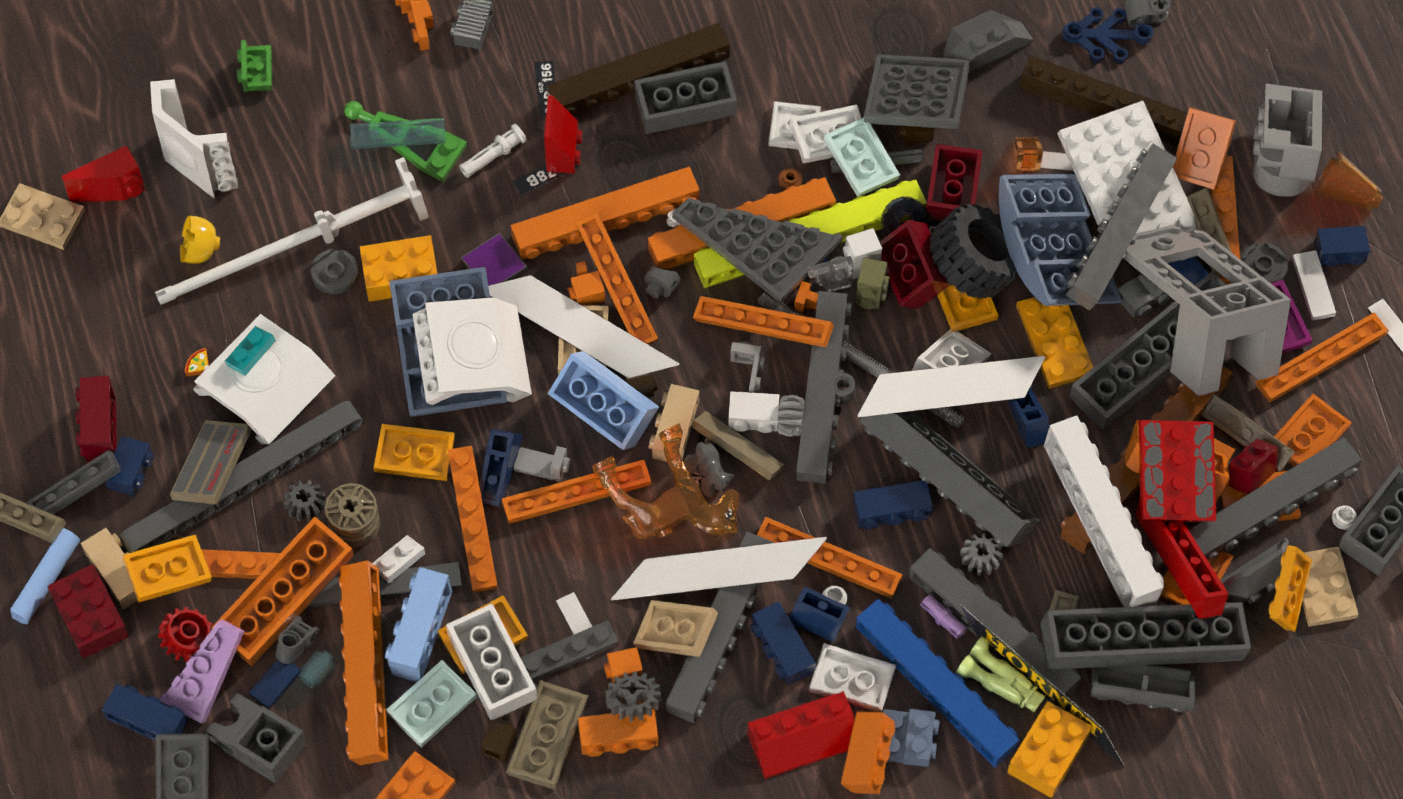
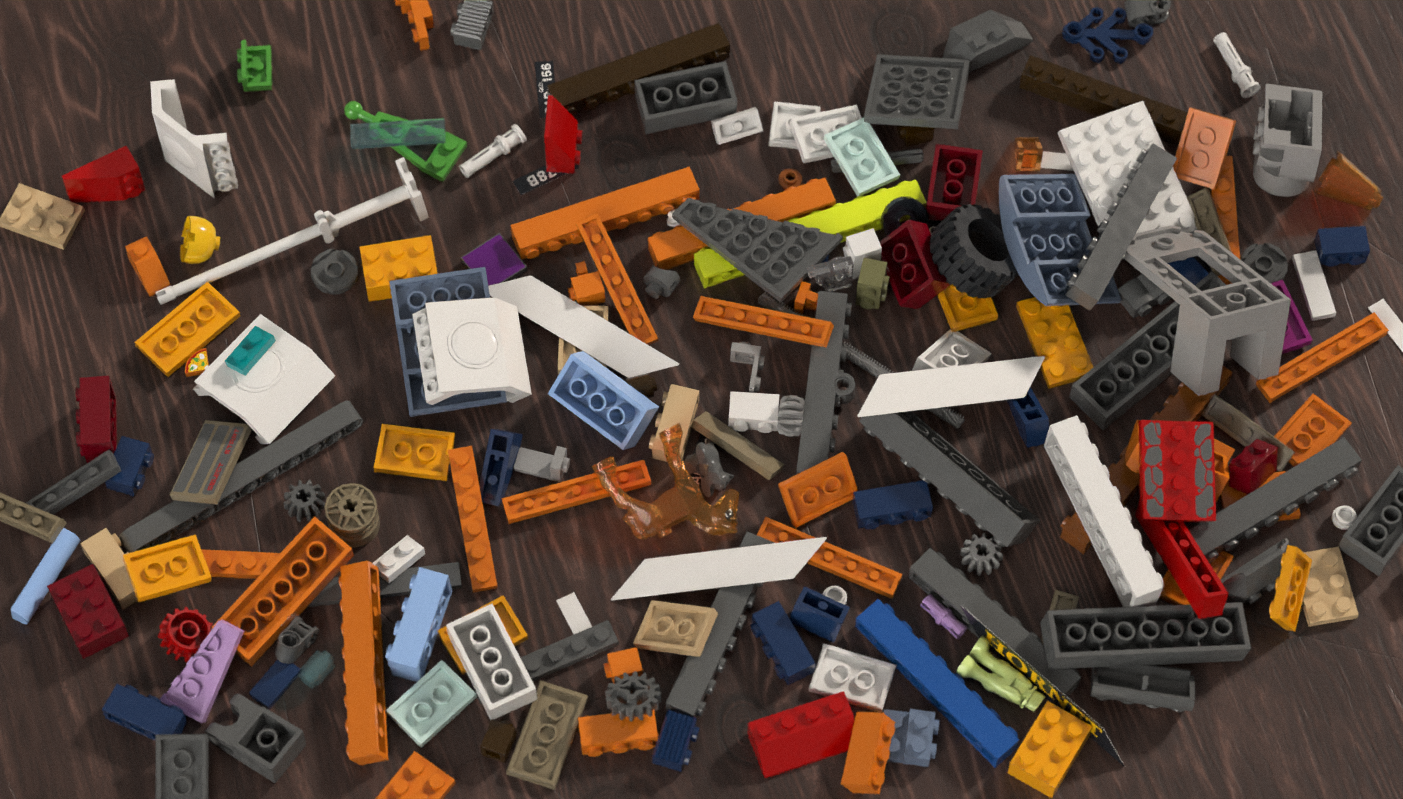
none -> orange slope [125,236,171,297]
none -> light orange plate [135,282,240,377]
none -> dark blue brick [652,710,700,772]
none -> white plate [711,107,763,145]
none -> orange tile [778,452,858,528]
none -> white pin [1213,33,1261,98]

